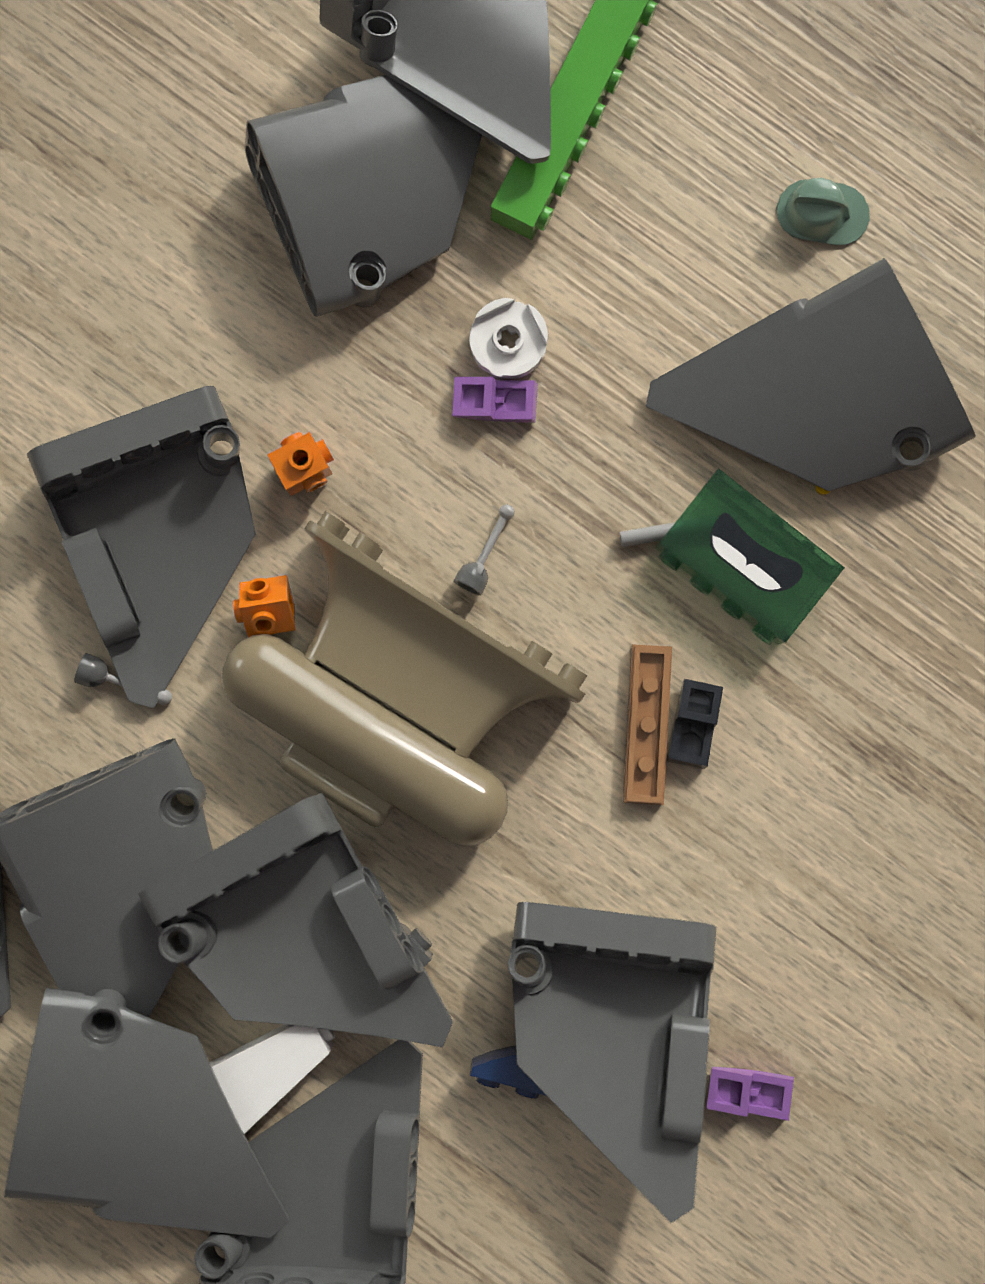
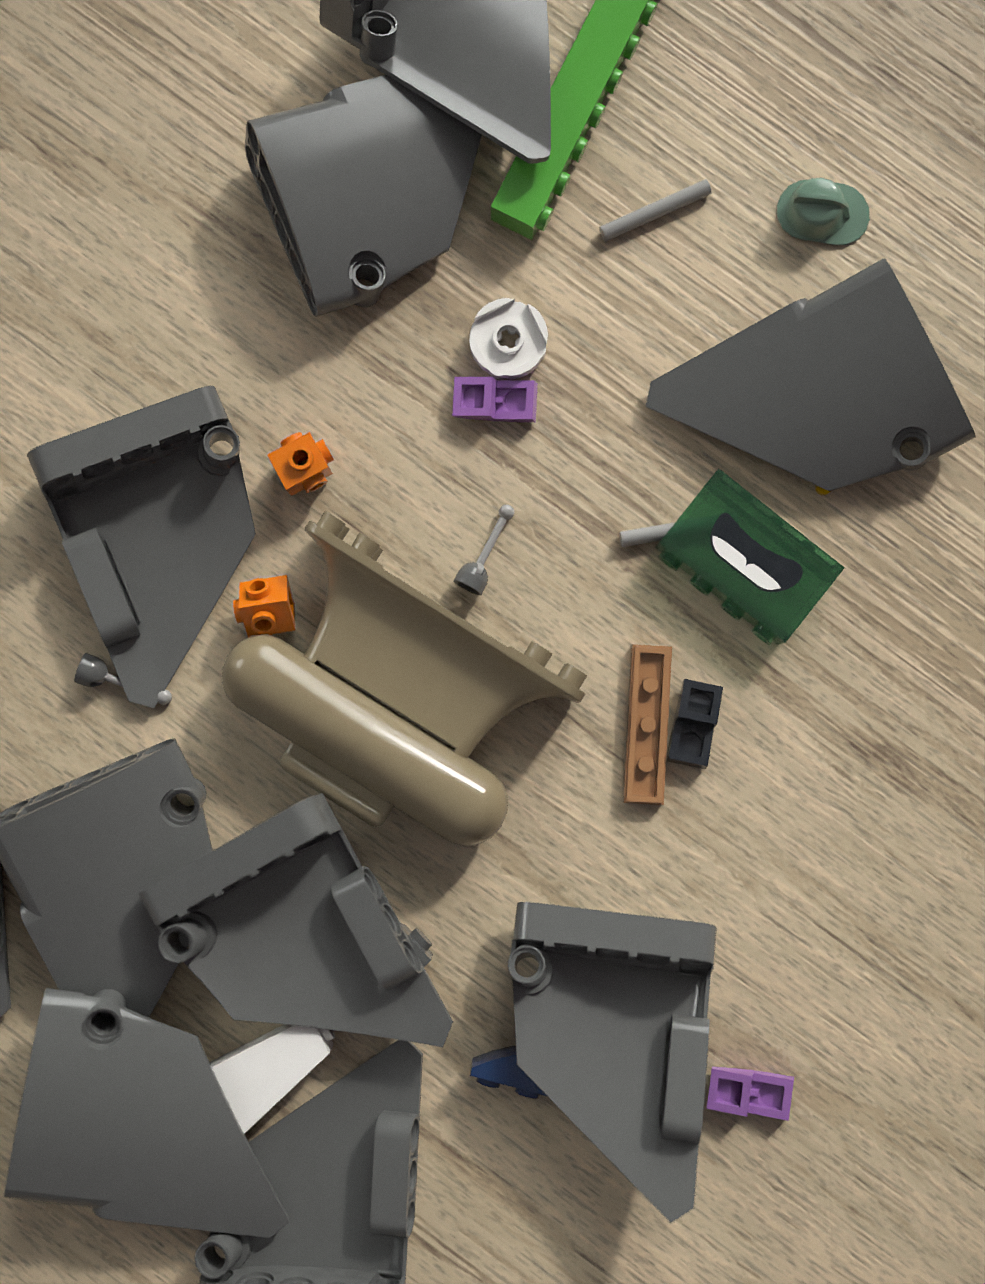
none -> light grey bar [599,179,712,242]

